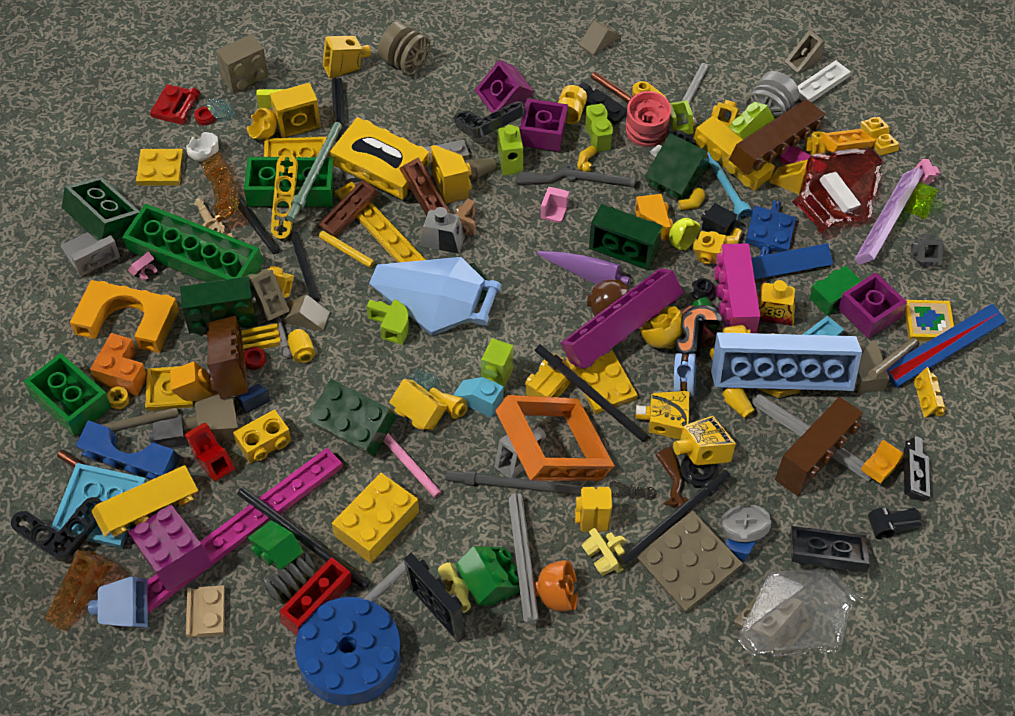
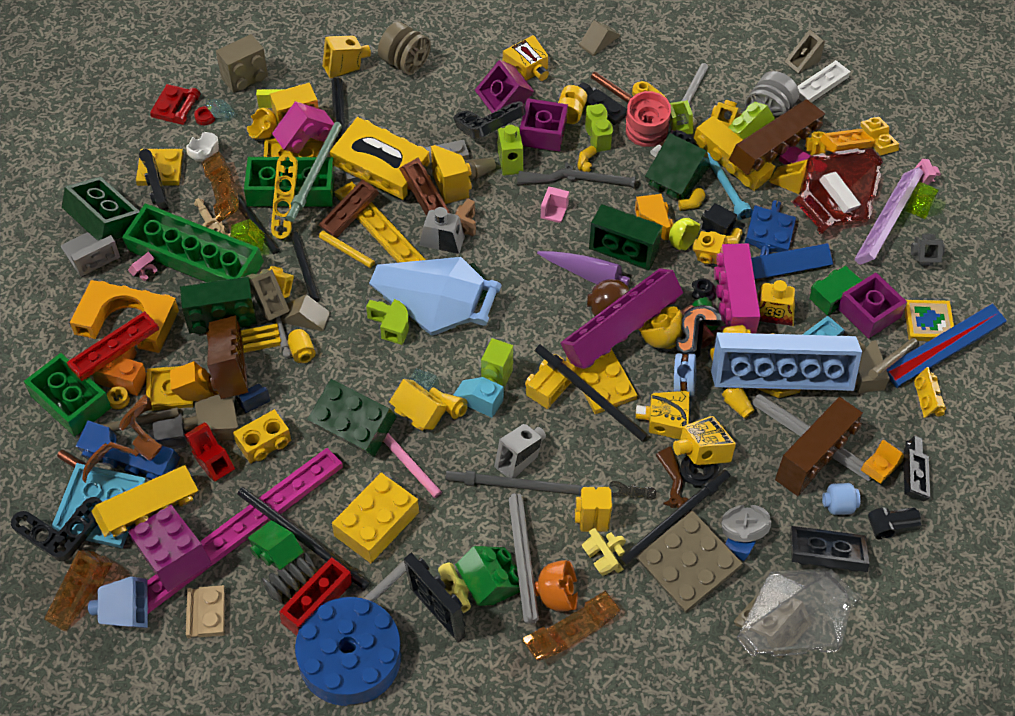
red tile [244,347,266,370] -> none
orange window [495,395,615,481] -> none
none -> red tile [67,311,159,381]
none -> dark orange plant [82,395,162,483]
none -> black plate [139,149,169,210]
none -> clear neon green brick [230,219,265,251]
none -> dark pink brick [272,101,334,154]
none -> yellow torso [503,35,549,81]
none -> clear orange slope [522,591,621,661]
none -> light blue head [822,483,860,515]

